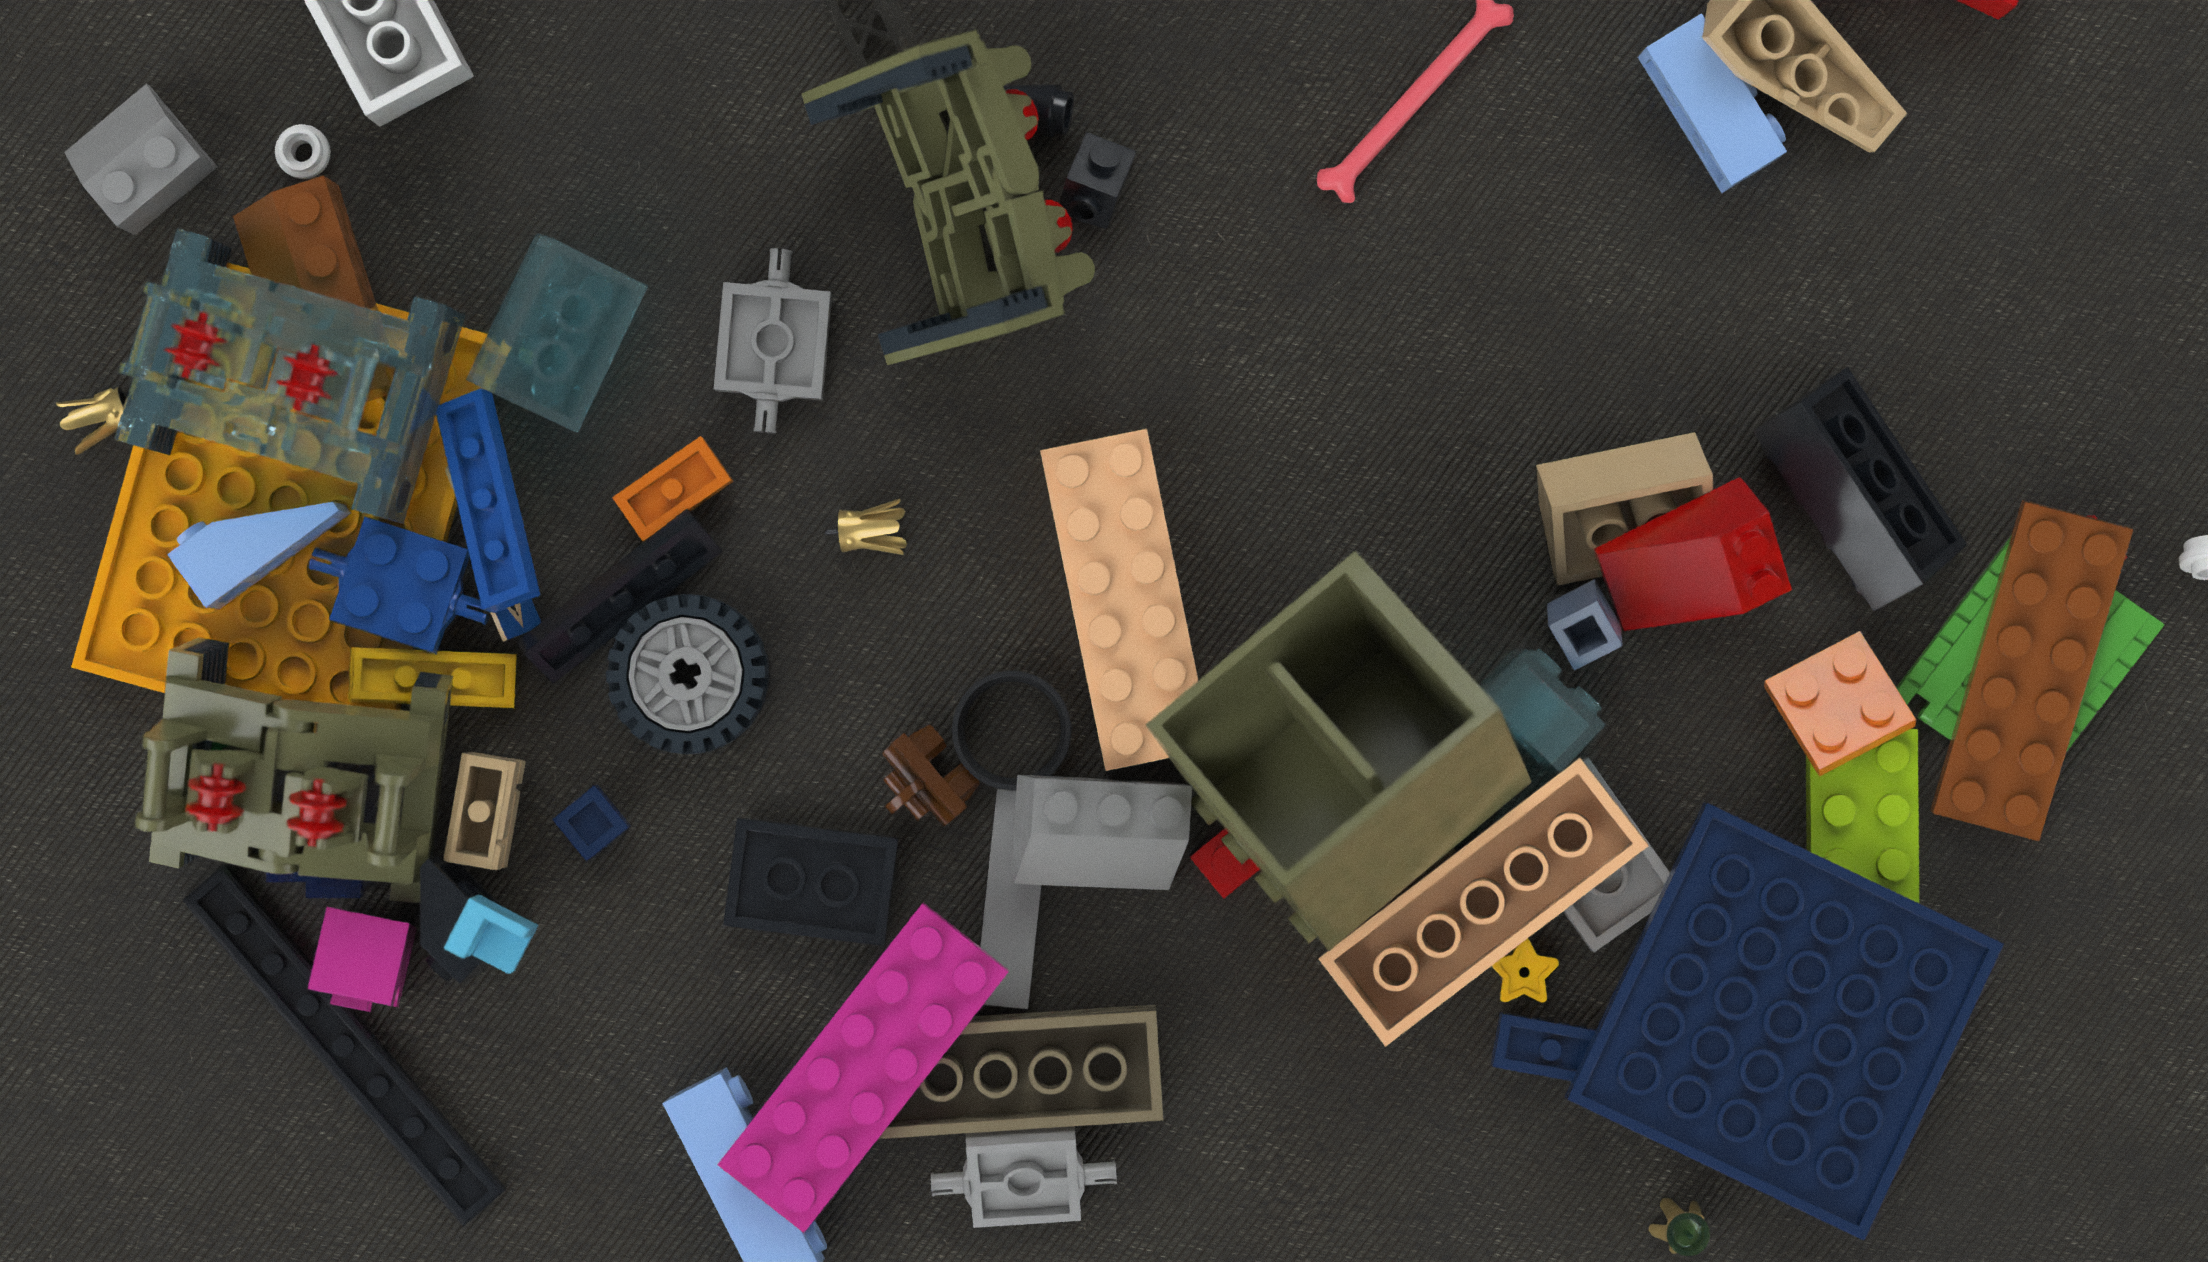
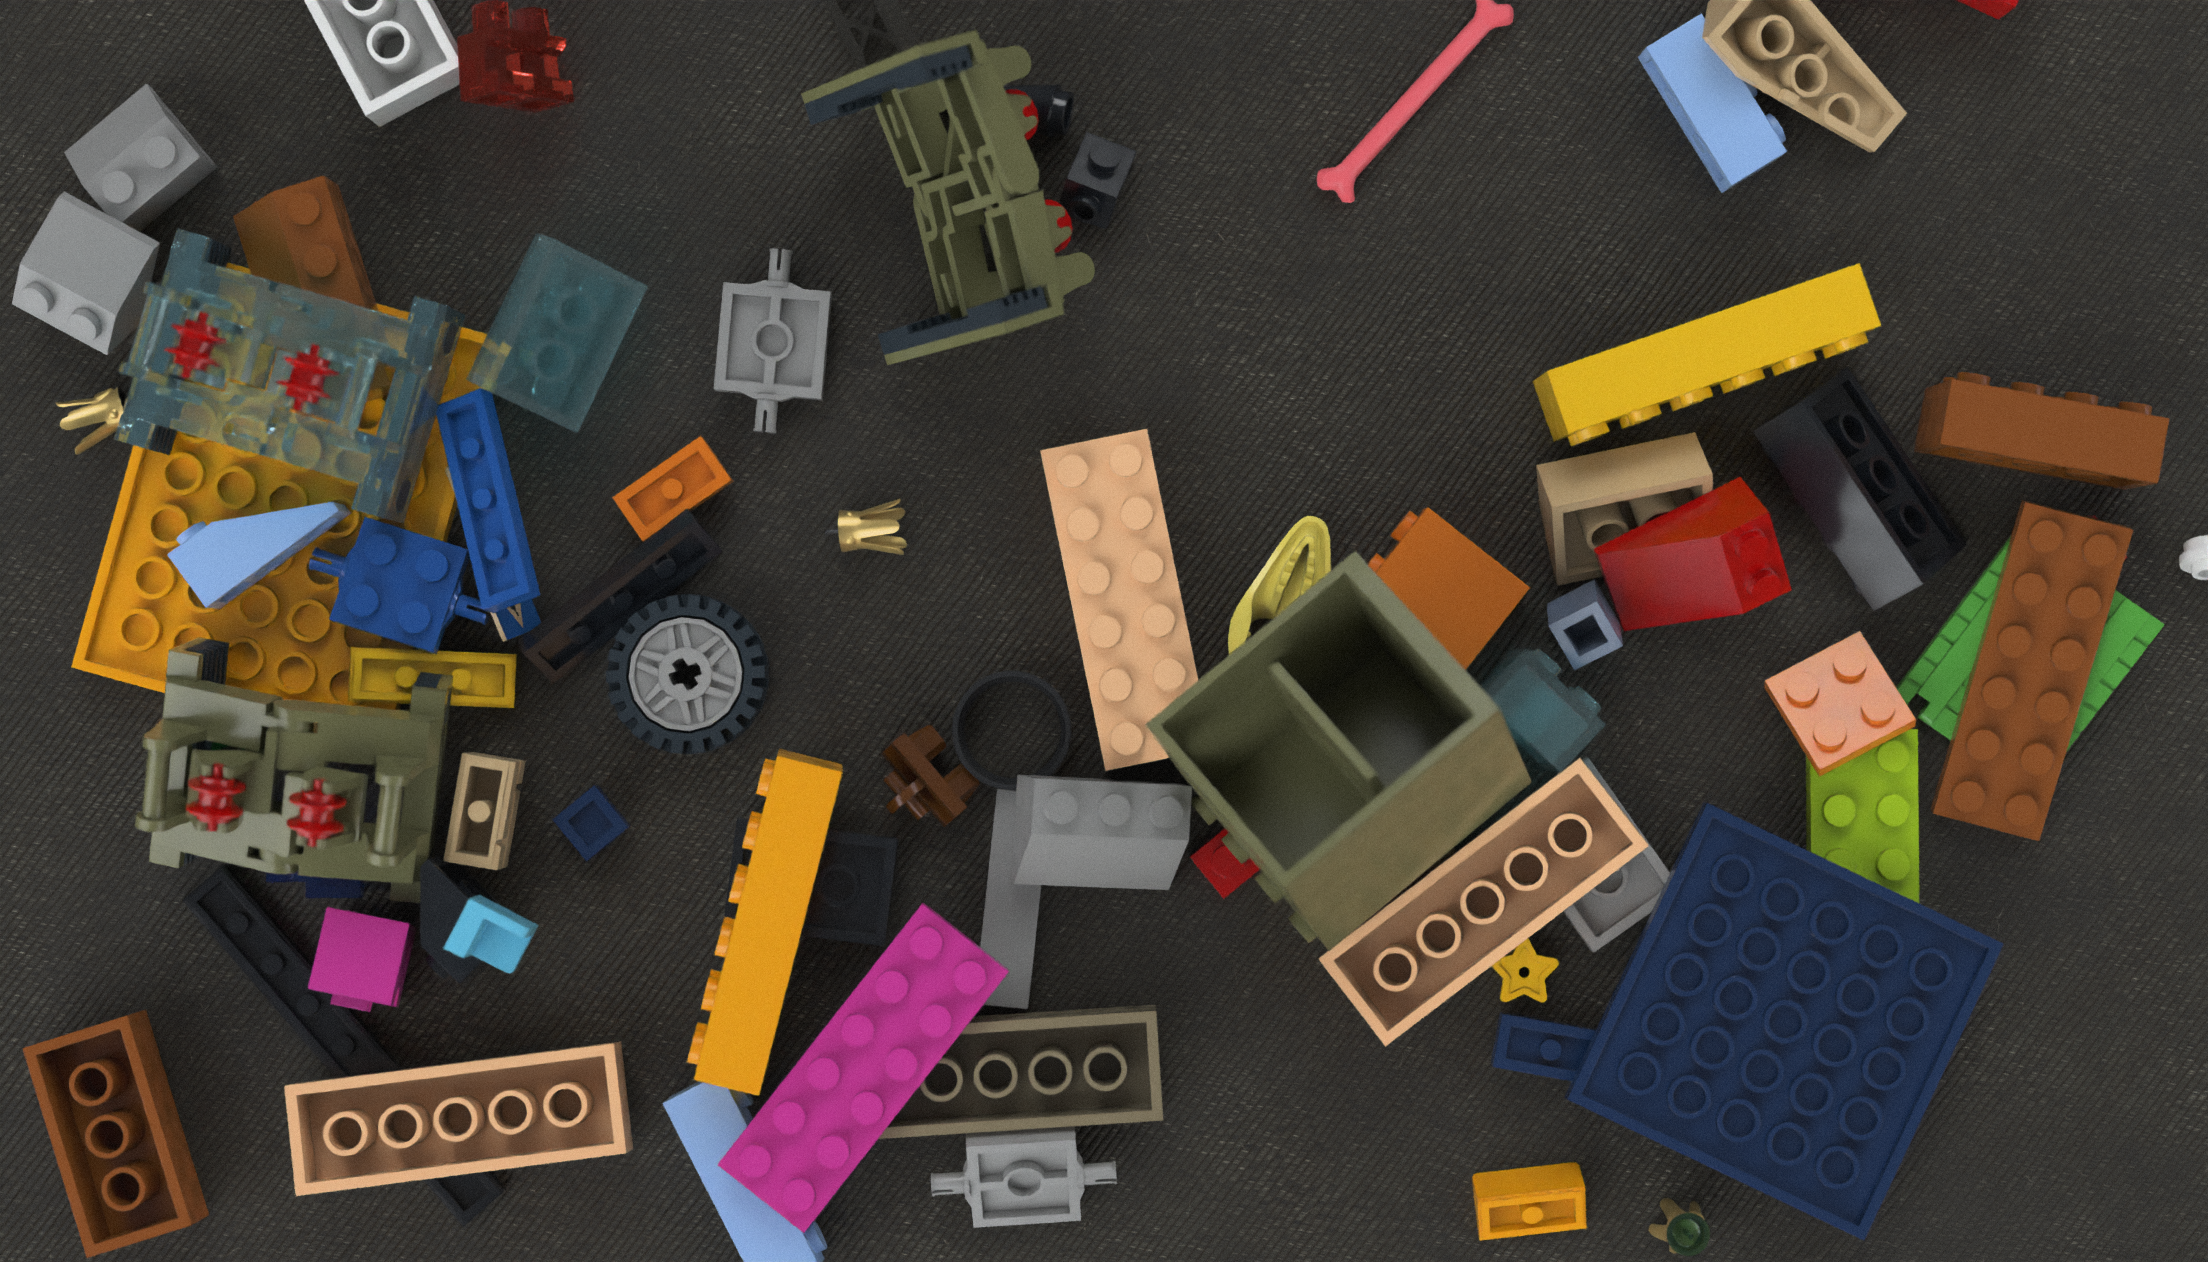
white plate [275,124,330,179] -> none
none -> light grey slope [12,192,160,355]
none -> dark orange brick [22,1009,209,1258]
none -> light nougat brick [284,1042,633,1196]
none -> clear red hips [457,0,574,113]
none -> light orange brick [687,748,842,1096]
none -> light yellow animal [1228,516,1331,655]
none -> orange brick [1367,507,1530,670]
none -> light orange slope [1472,1162,1587,1241]
none -> yellow brick [1533,263,1881,446]
none -> dark orange brick [1914,372,2170,490]

